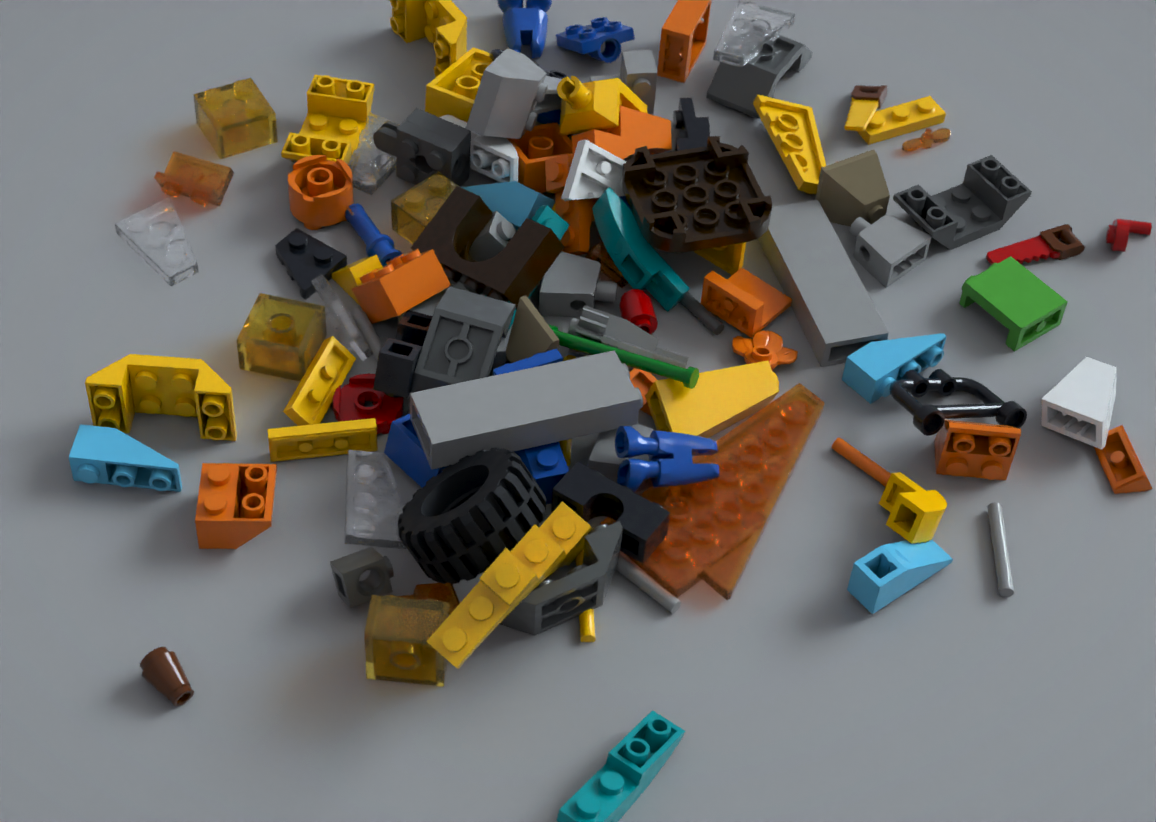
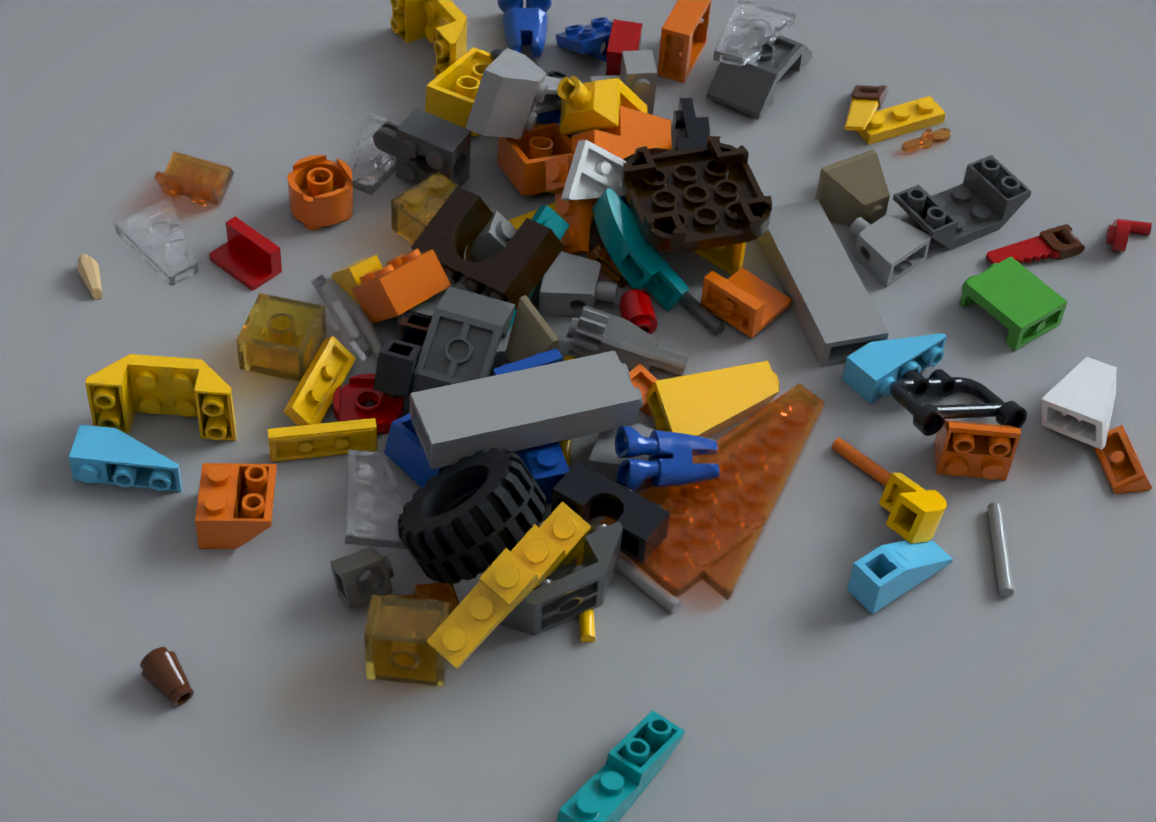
clear yellow brick [193,78,278,159] -> none
black wing [275,228,347,300] -> none
yellow slope [281,75,374,171] -> none
blue pin [345,204,403,267] -> none
white slope [440,114,518,183] -> none
medium azure slope [452,181,555,231] -> none
green bar [549,325,699,389] -> none
orange plate [732,331,798,372] -> none
yellow wing [753,94,826,194] -> none
none -> tan bar [77,254,102,300]
none -> red panel [209,216,282,290]
none -> red slope [606,19,643,76]

